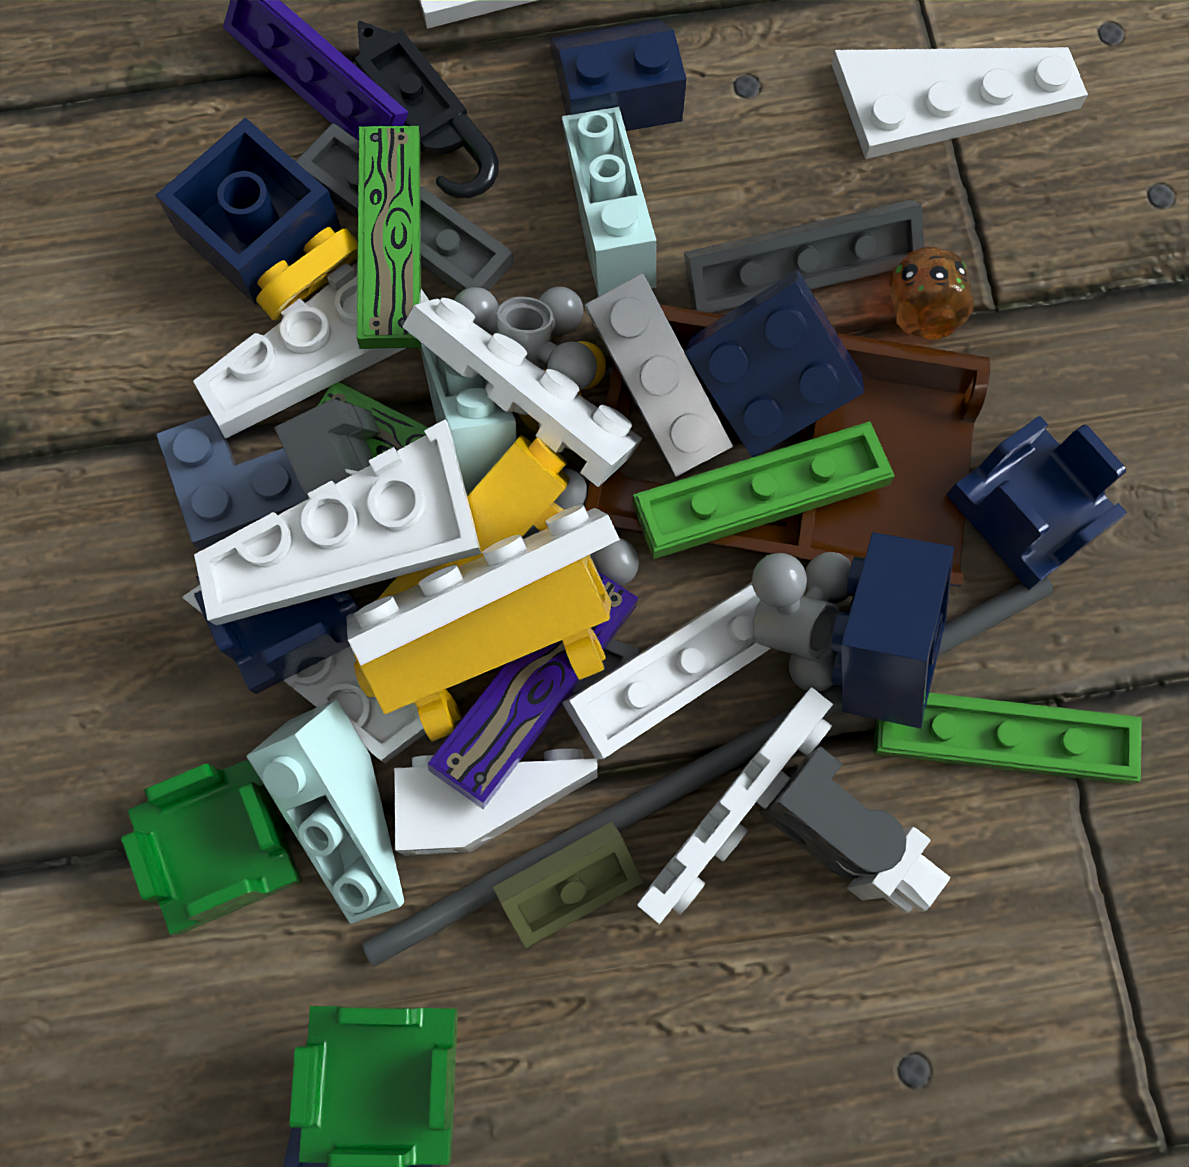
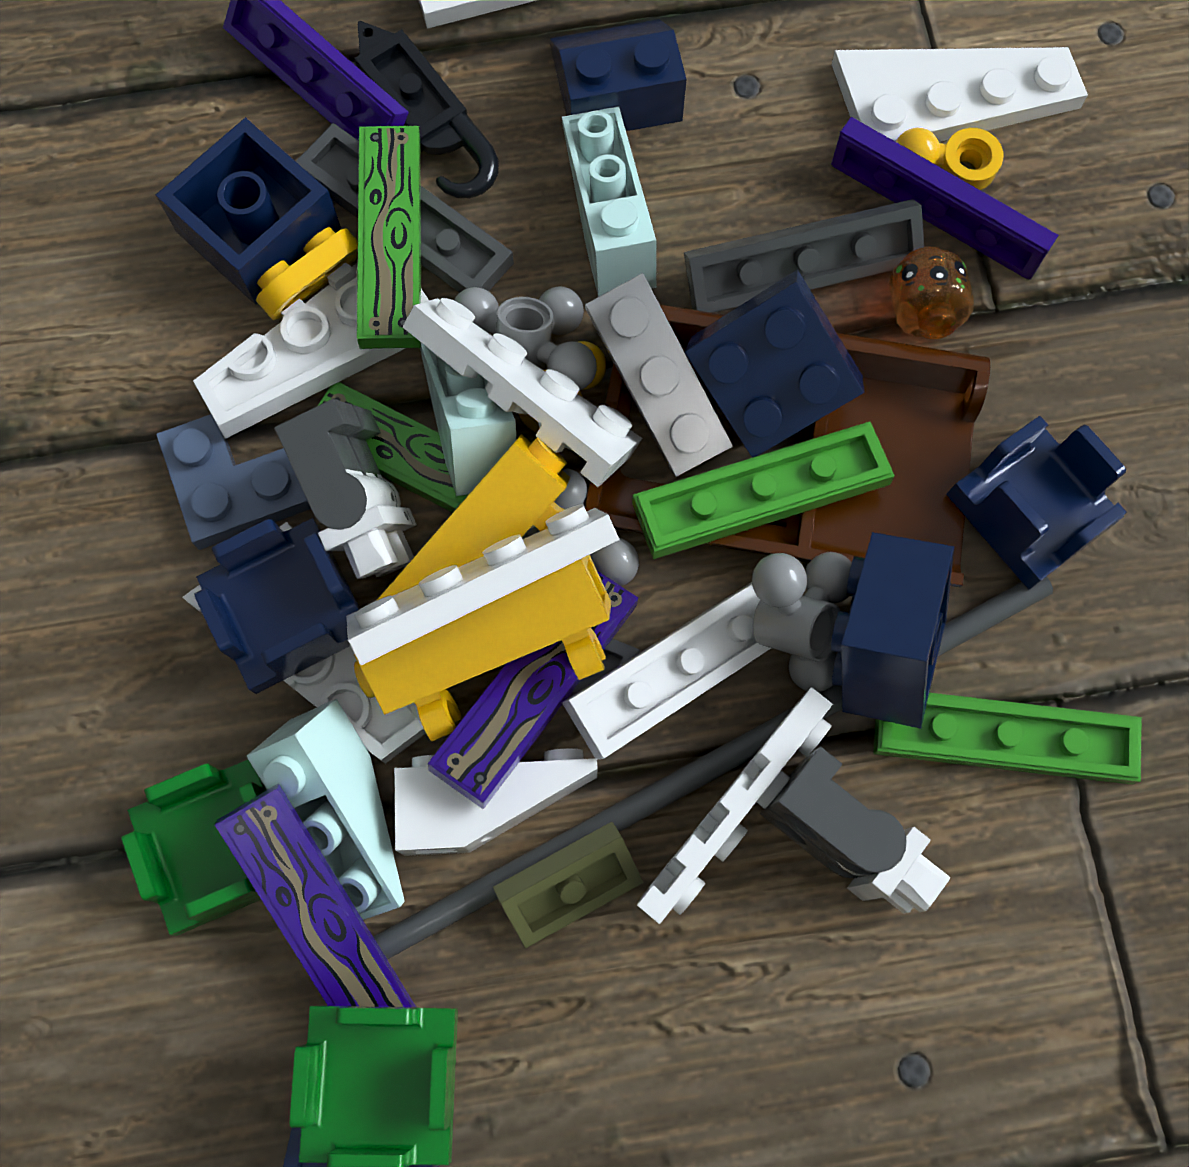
white wing [194,419,482,625] -> none
none -> dark purple tile [215,784,416,1007]
none -> dark purple tile [831,117,1059,280]
none -> yellow plate [896,127,1003,190]

